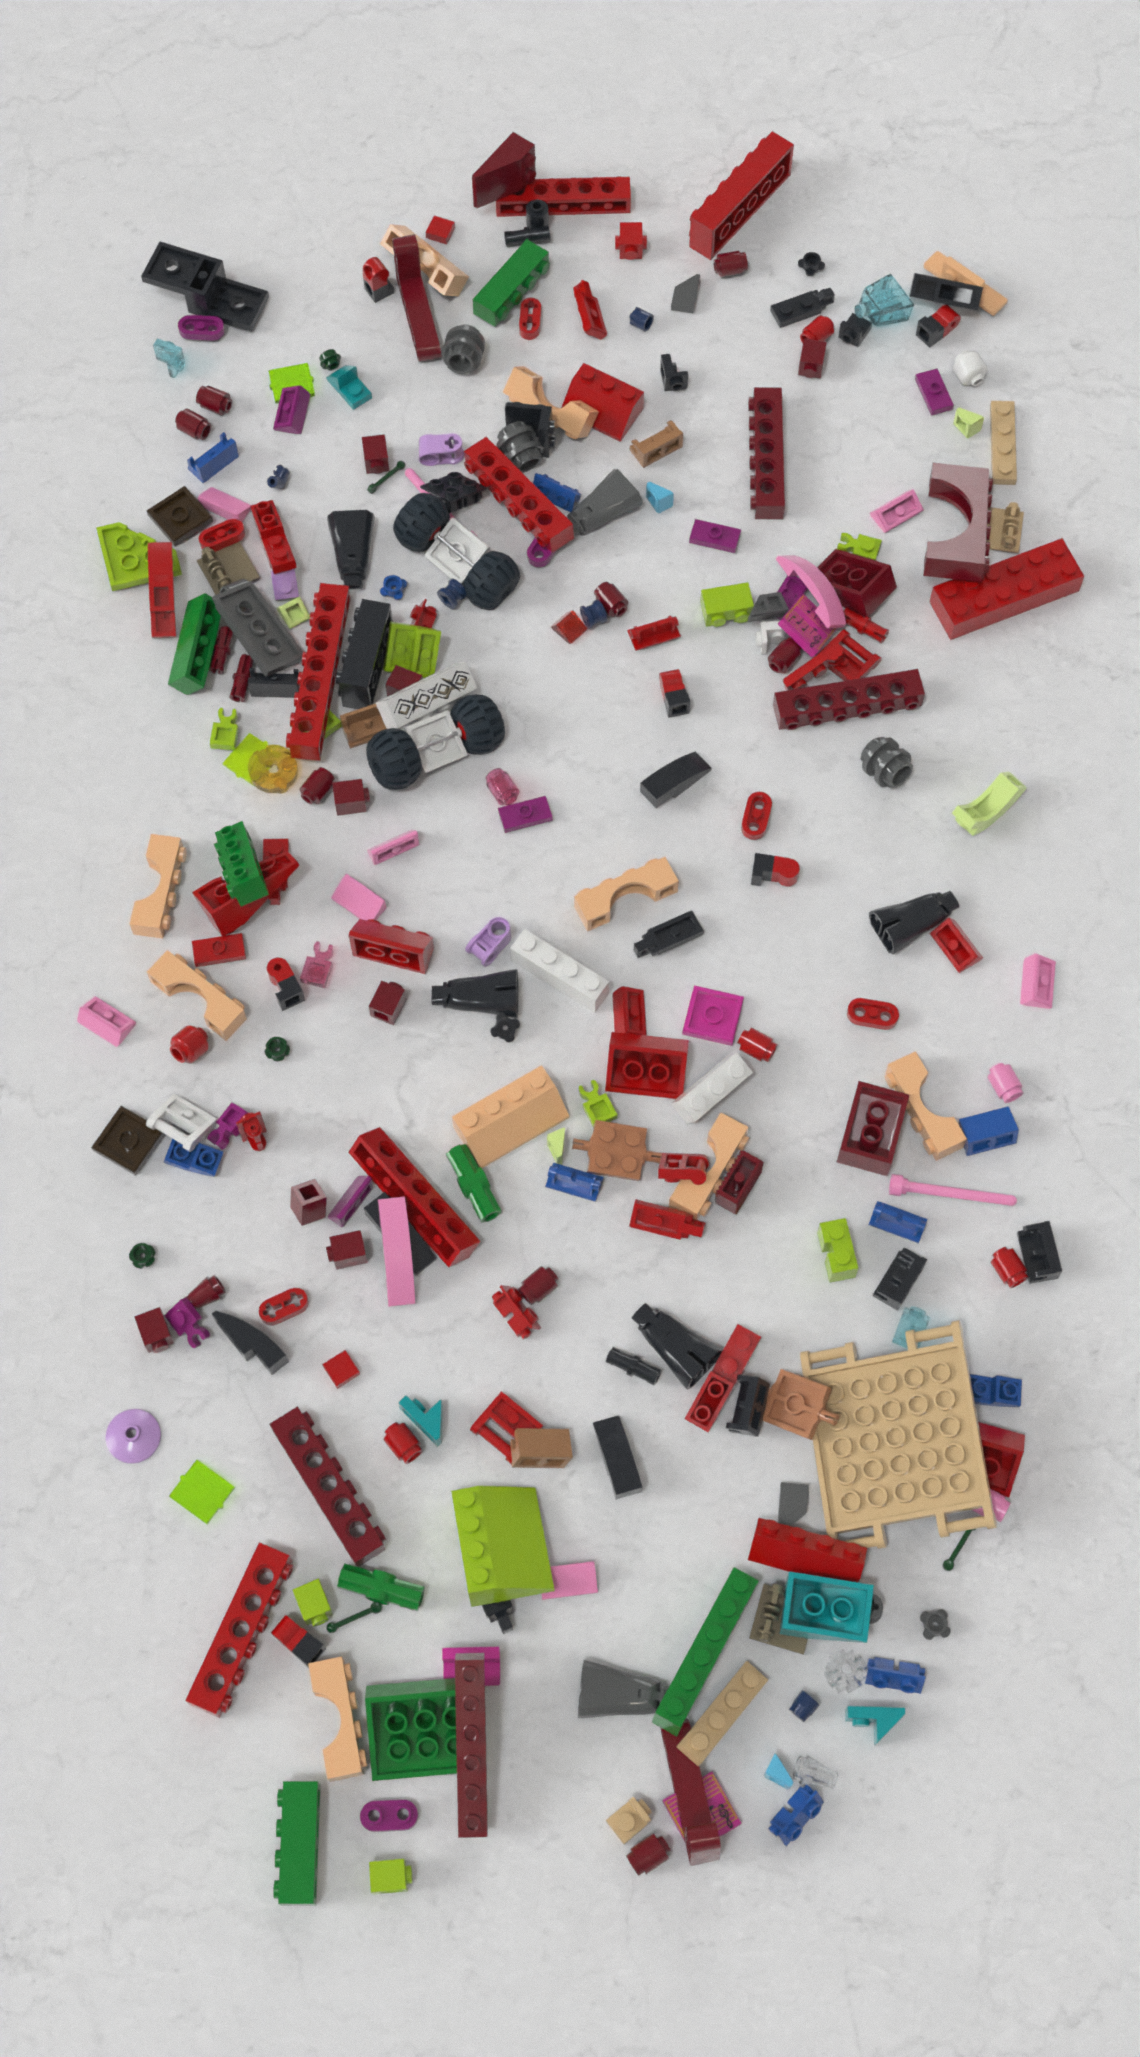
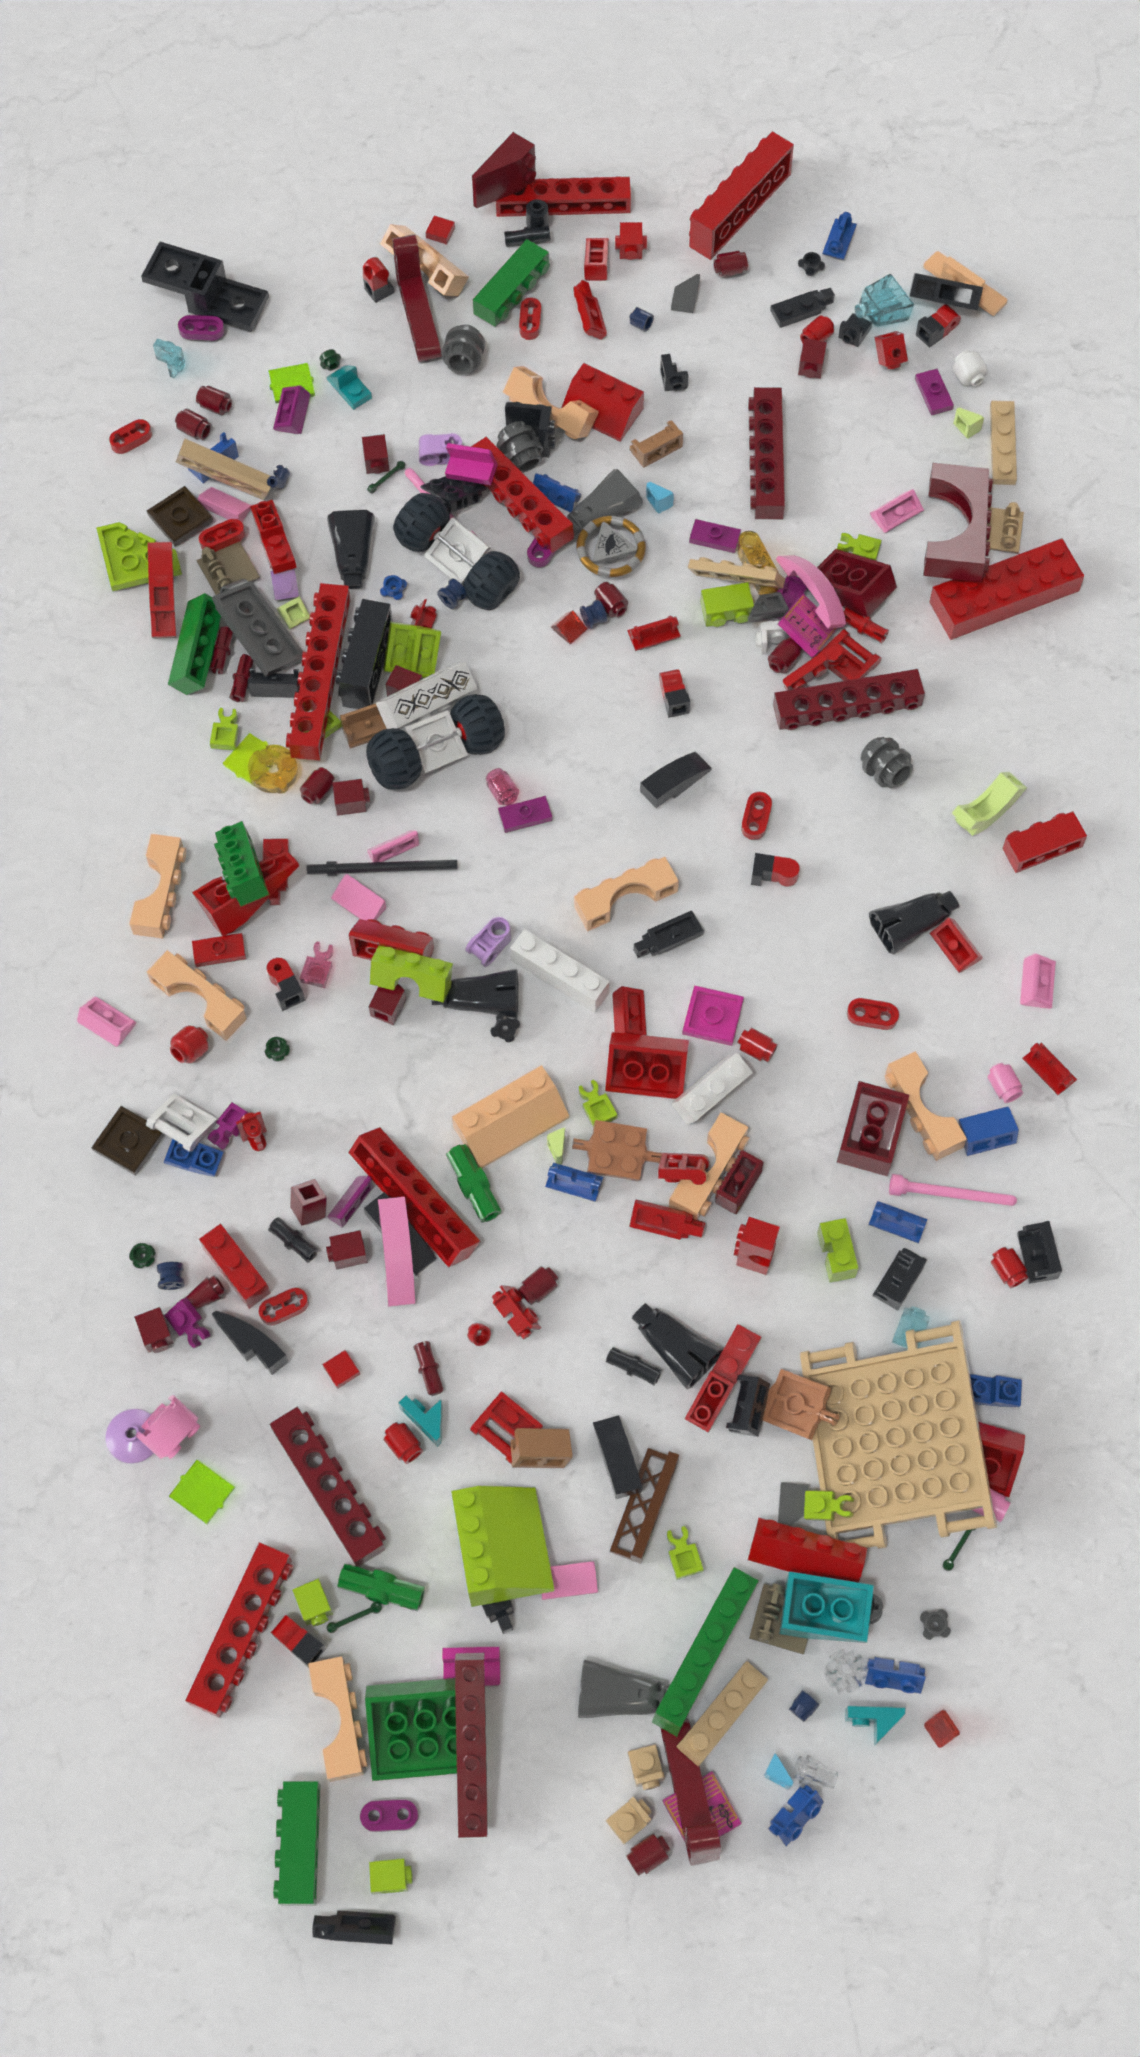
none -> red beam [109,419,152,454]
none -> bright pink brick [136,1395,200,1459]
none -> dark blue wheel [157,1262,185,1290]
none -> tan fence [175,439,270,500]
none -> red brick [199,1223,271,1309]
none -> black pin [268,1217,318,1263]
none -> black bar [306,859,458,876]
none -> black hinge [312,1910,396,1945]
none -> lime arch [369,945,453,1002]
none -> dark red axle [413,1341,443,1396]
none -> dark pink panel [445,443,498,485]
none -> red hinge [467,1323,491,1346]
none -> piece [576,516,646,578]
none -> red slope [584,238,609,281]
none -> reddish brown fence [610,1448,679,1564]
none -> tan bracket [628,1744,665,1790]
none -> lime plate [667,1526,704,1580]
none -> tan plate [688,557,785,588]
none -> red arch [733,1217,780,1275]
none -> clear yellow beam [737,531,779,595]
none -> lime plate [804,1491,854,1521]
none -> blue hinge [822,212,857,260]
none -> red brick [874,331,908,369]
none -> clear red slope [924,1709,960,1748]
none -> red brick [1002,811,1087,873]
none -> red hinge [1022,1042,1077,1095]

